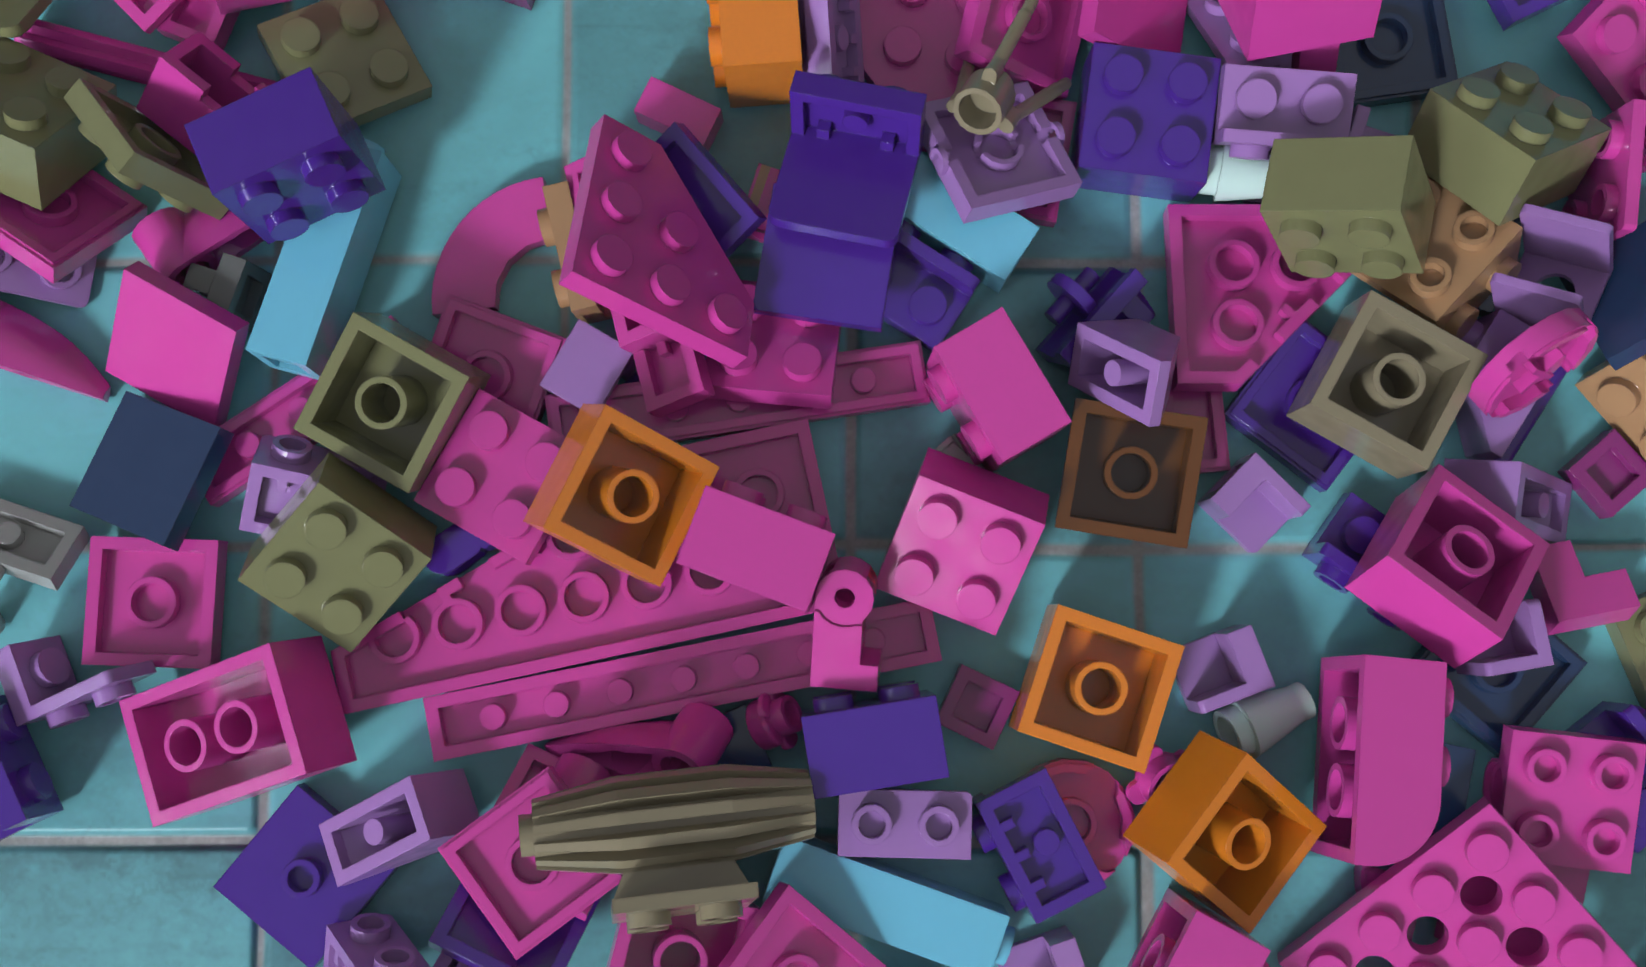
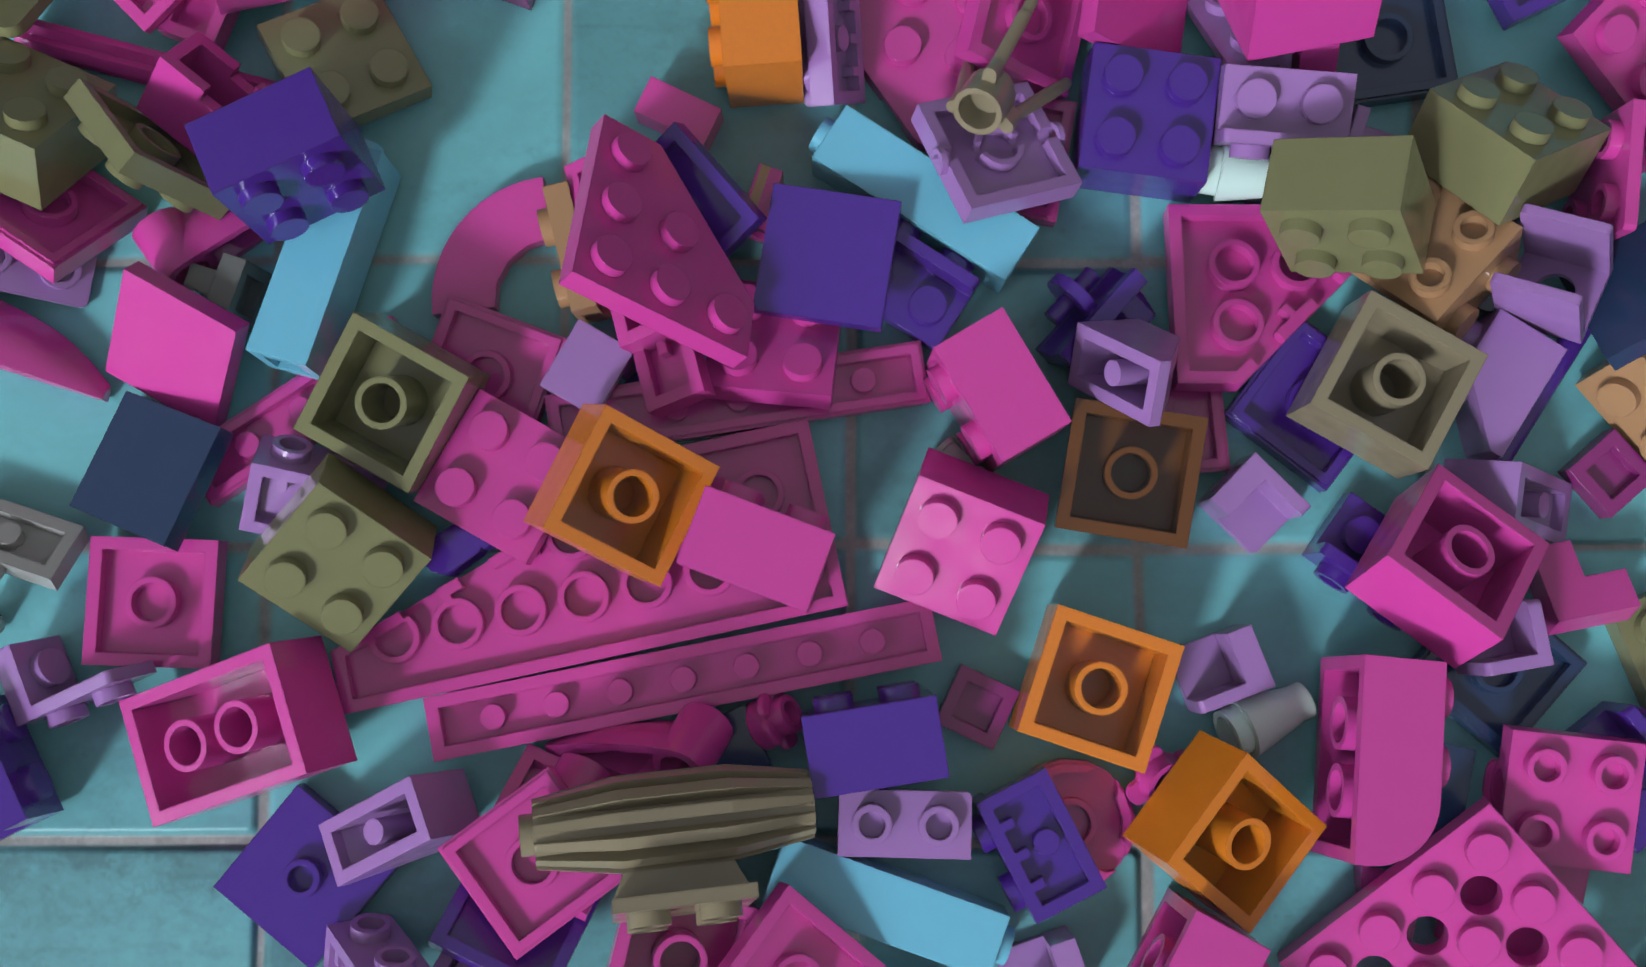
dark purple bracket [769,70,927,248] -> none
dark pink leg [810,556,882,692] -> none
dark pink tile [1468,308,1599,418] -> none

